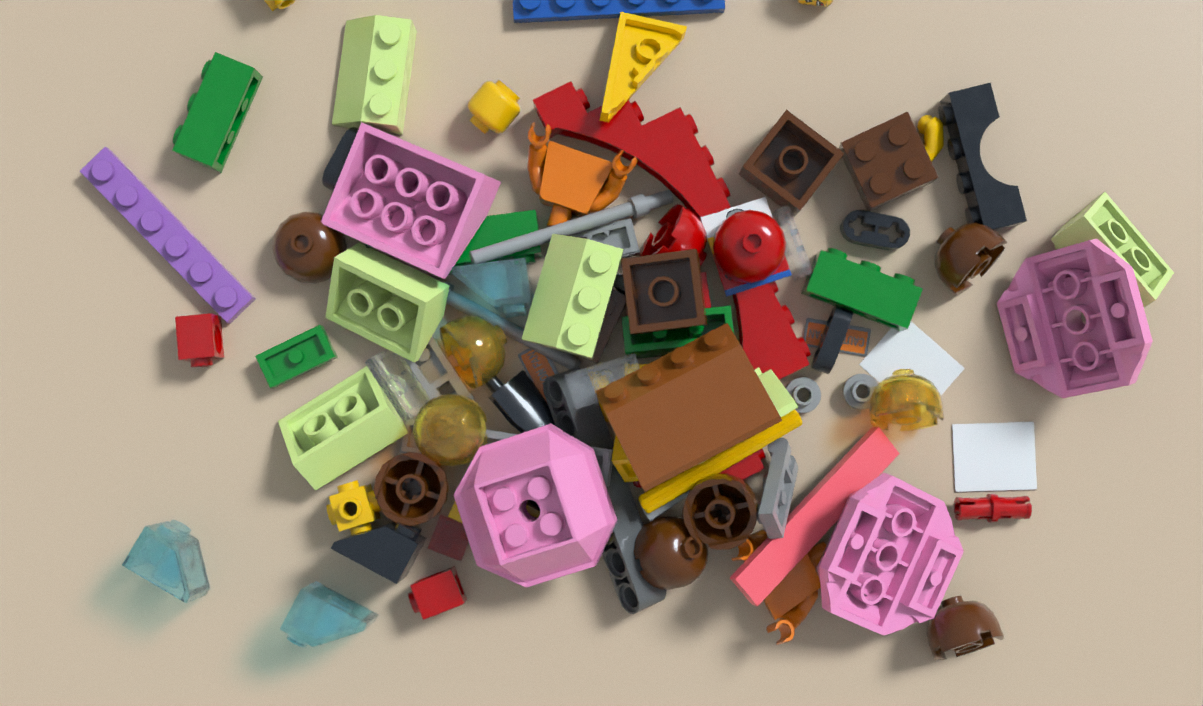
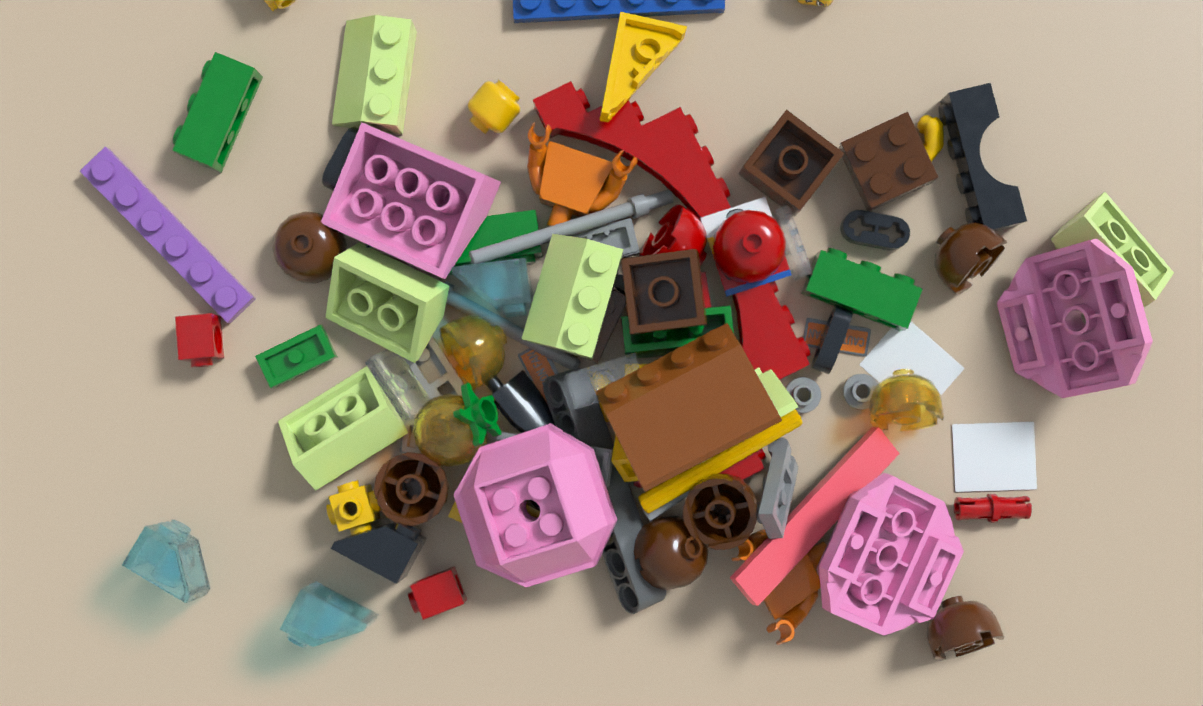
clear red plate [427,514,469,561] -> none
none -> green animal [453,383,502,447]

